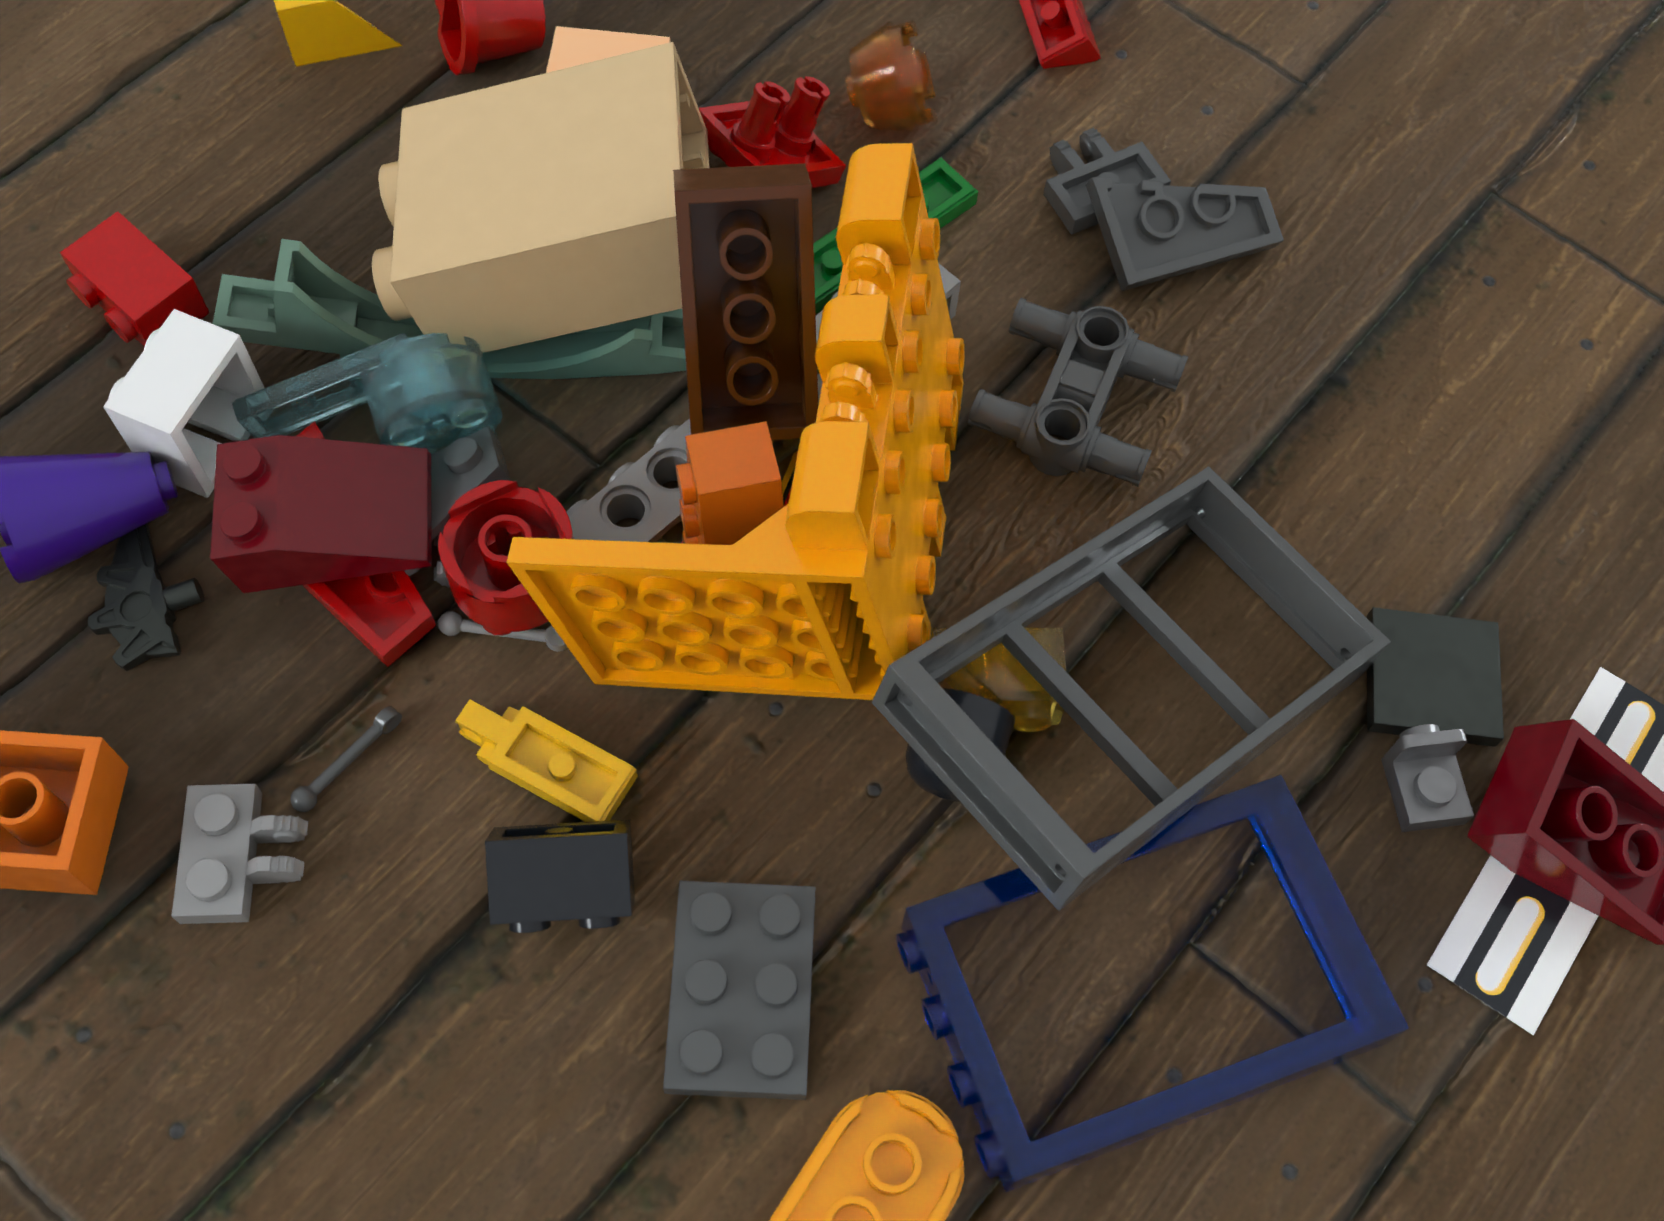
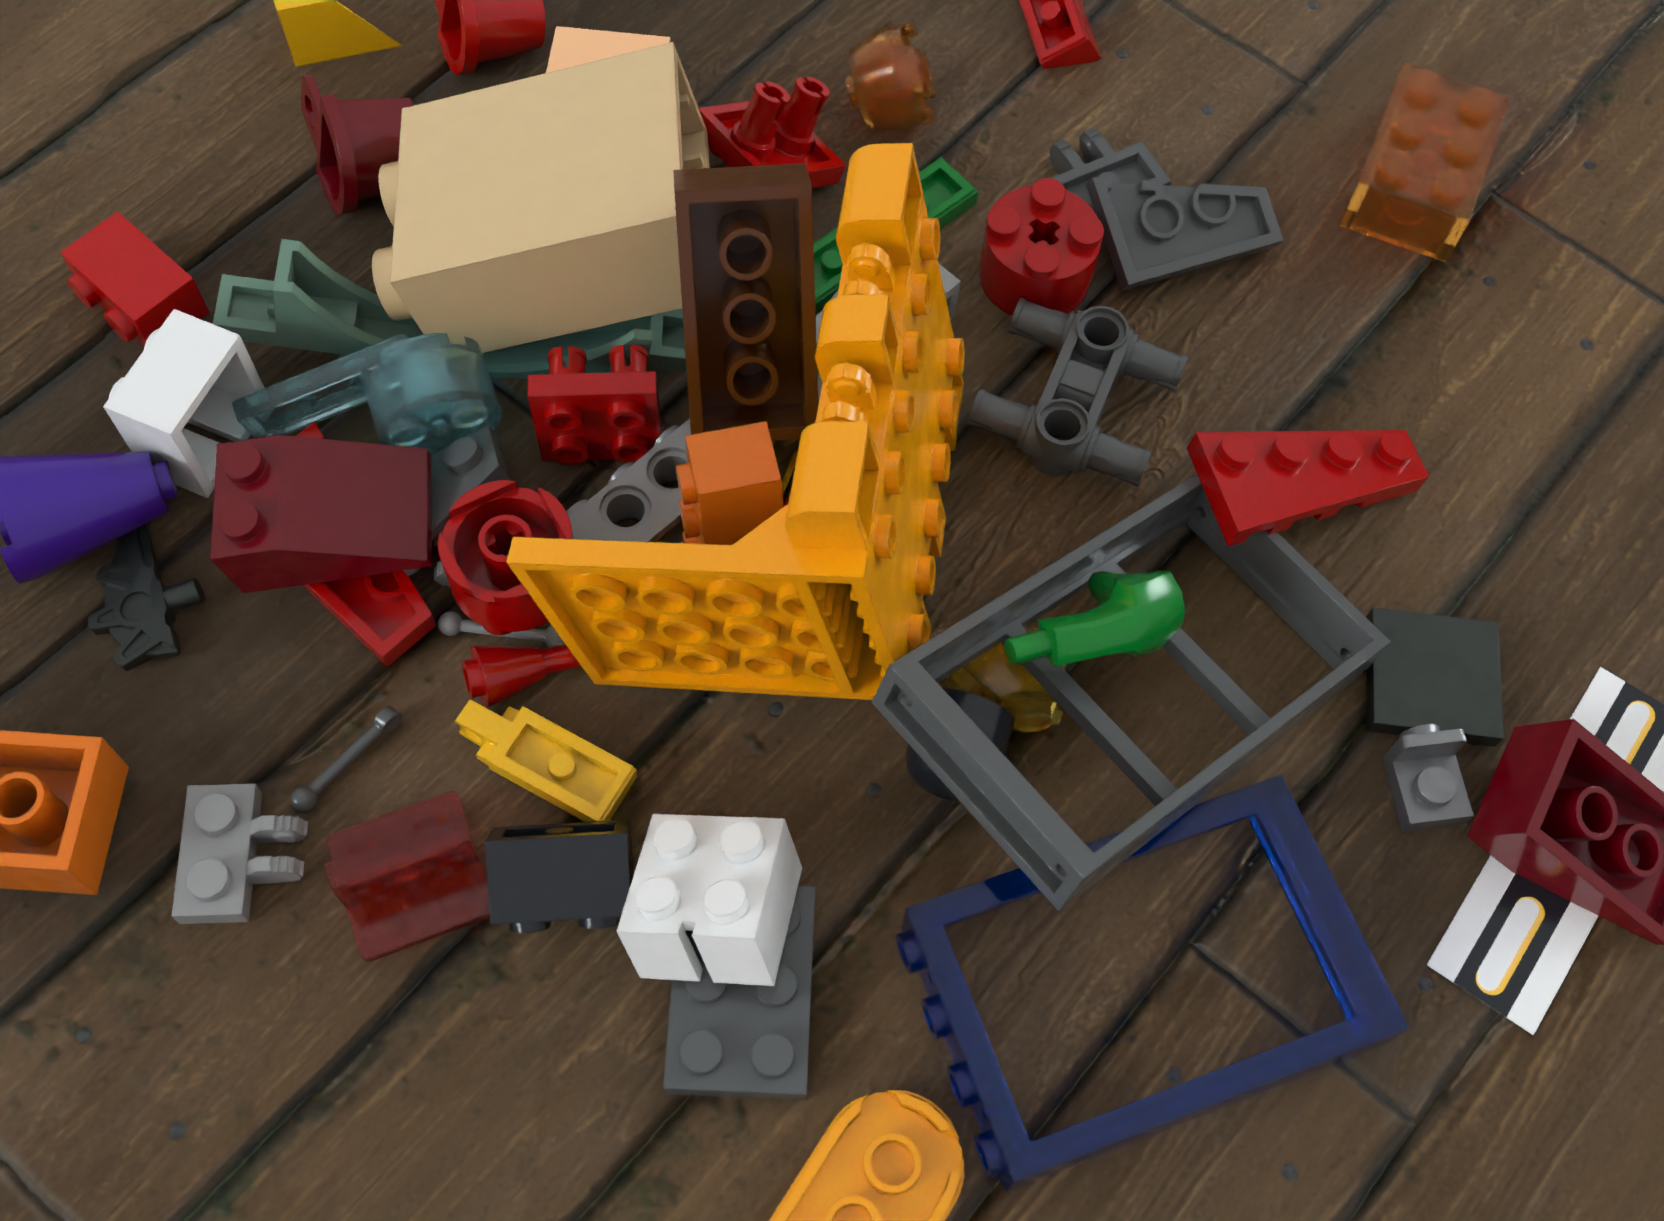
none -> dark red container [301,74,414,215]
none -> clear red bracket [324,791,490,962]
none -> red cone [462,644,582,708]
none -> red plate [527,344,662,465]
none -> white piece [616,814,802,986]
none -> red brick [979,178,1104,316]
none -> green animal [1004,571,1185,667]
none -> red wing [1186,430,1429,547]
none -> clear orange brick [1340,62,1511,263]

